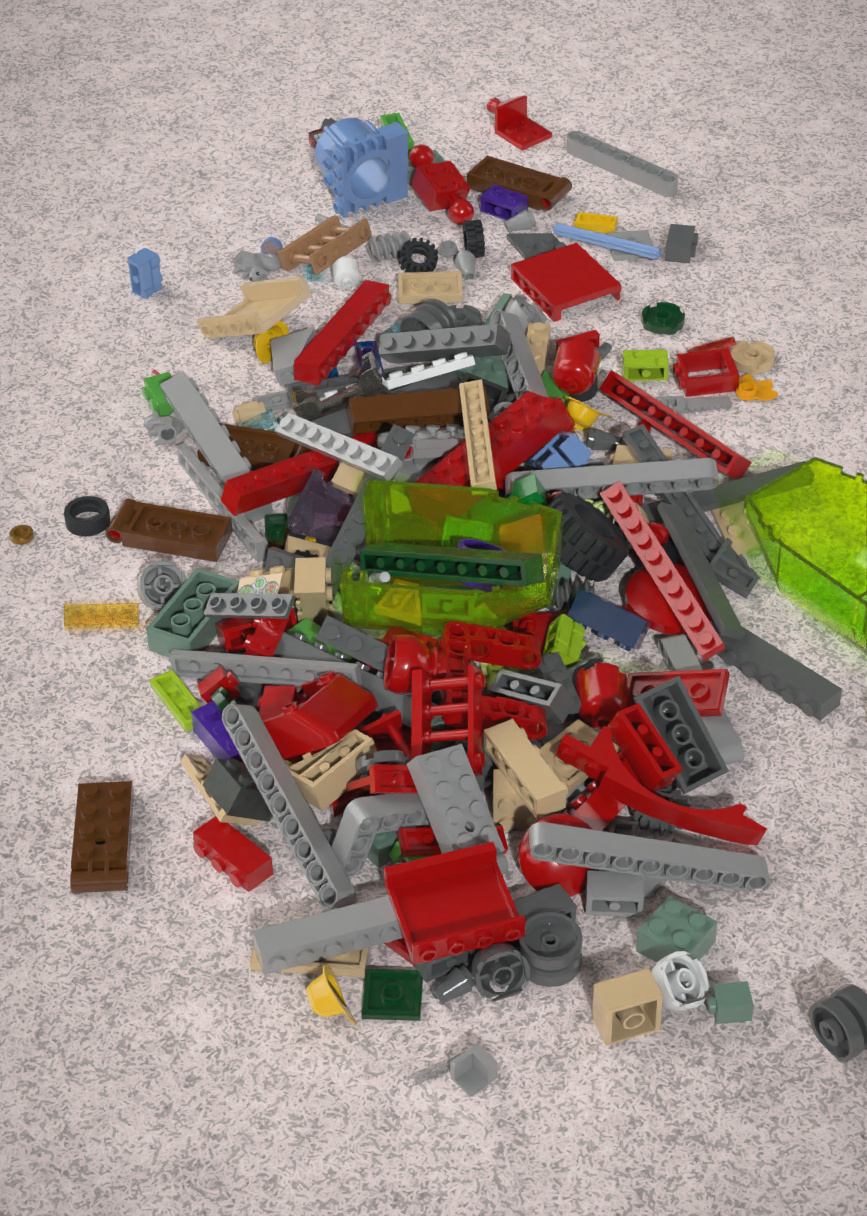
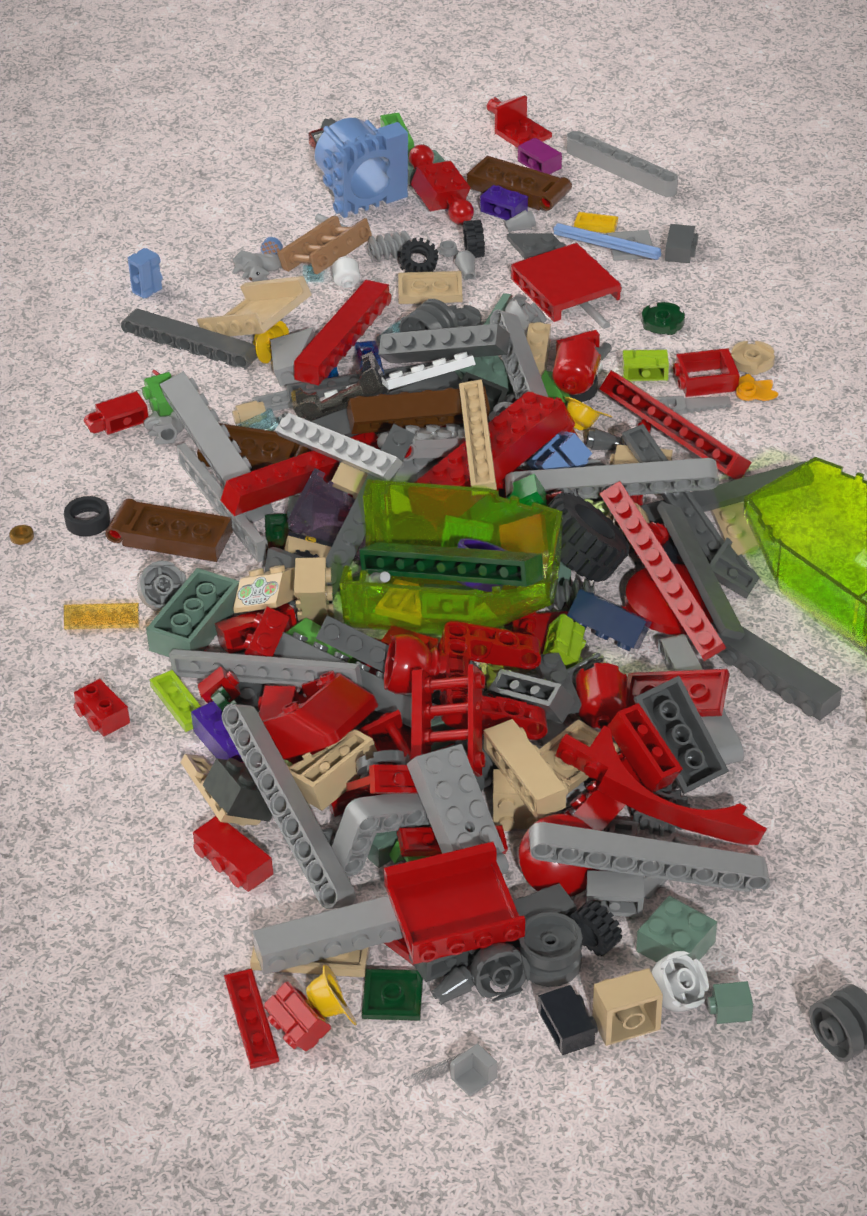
reddish brown hinge [70,781,134,893] -> none
bracket [204,593,295,619] -> none
clear red plate [687,336,736,353] -> none
none -> red brick [73,679,130,737]
none -> red brick [84,391,149,435]
none -> dark grey beam [121,309,258,370]
none -> red tile [224,968,279,1069]
none -> brick [264,982,331,1051]
none -> magenta brick [518,138,562,174]
none -> black piece [538,985,598,1056]
none -> black tyre [569,901,623,956]
none -> light grey bar [579,302,610,329]

